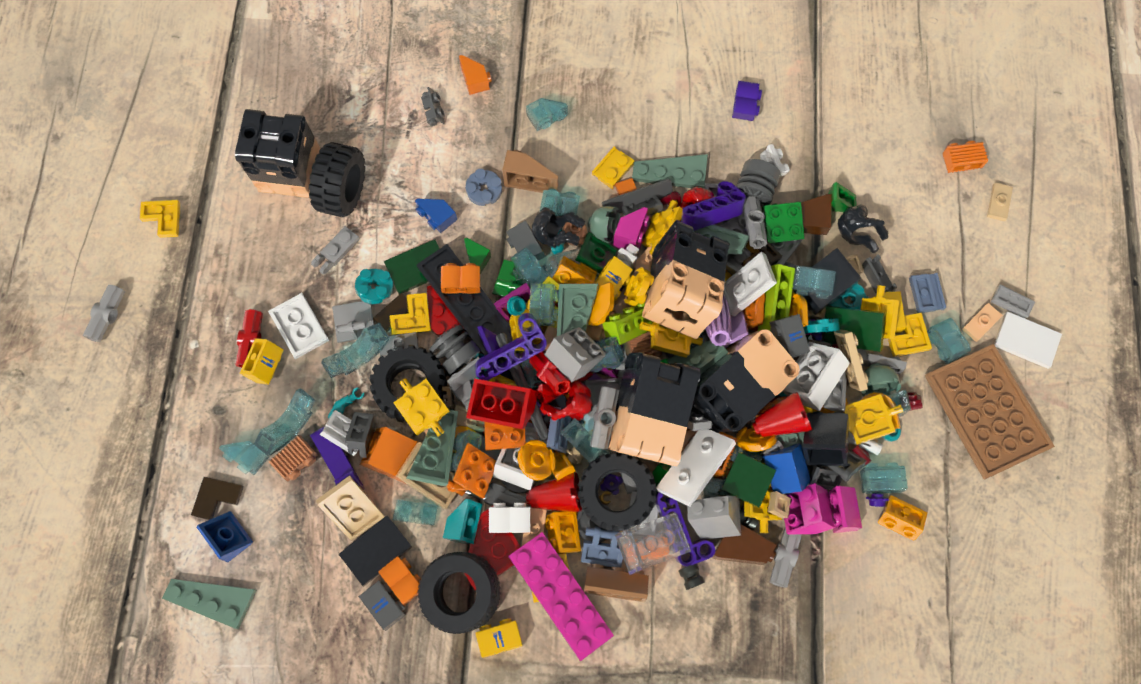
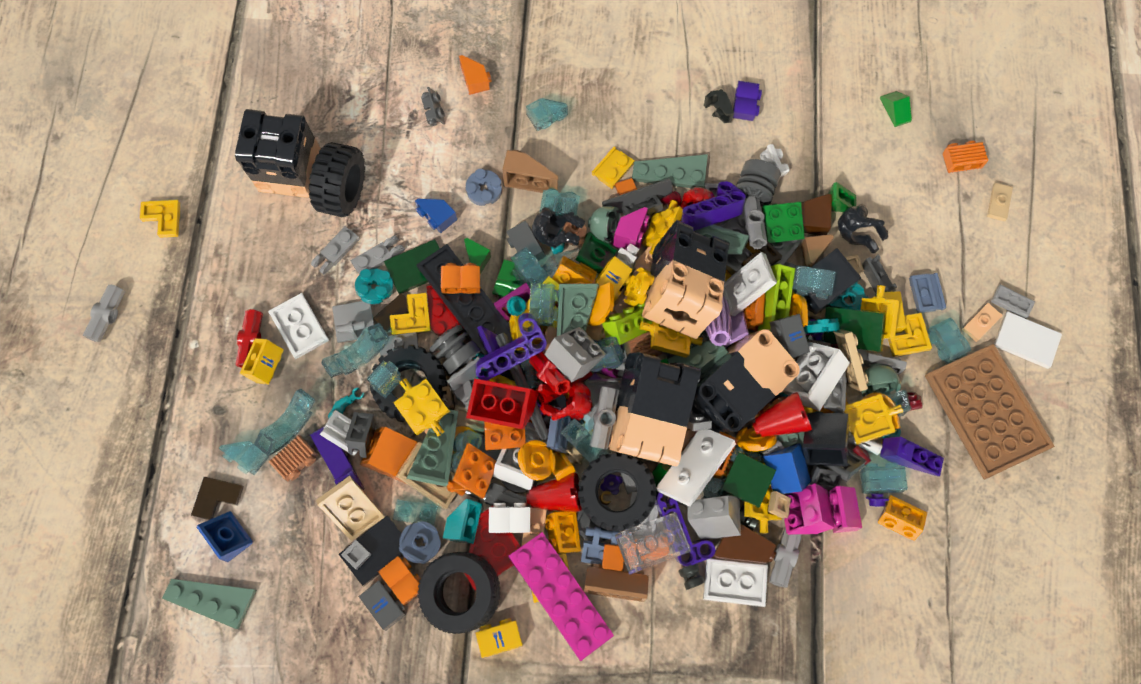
none -> light grey plate [341,540,371,570]
none -> light grey hinge [350,236,405,275]
none -> clear light blue brick [367,360,401,398]
none -> sand blue plate [399,521,441,564]
none -> orange slope [602,544,625,571]
none -> pearl dark grey hand [703,89,734,123]
none -> white tile [703,558,768,607]
none -> medium nougat slope [802,235,834,270]
none -> green slope [880,91,912,127]
none -> dark purple slope [880,437,944,477]

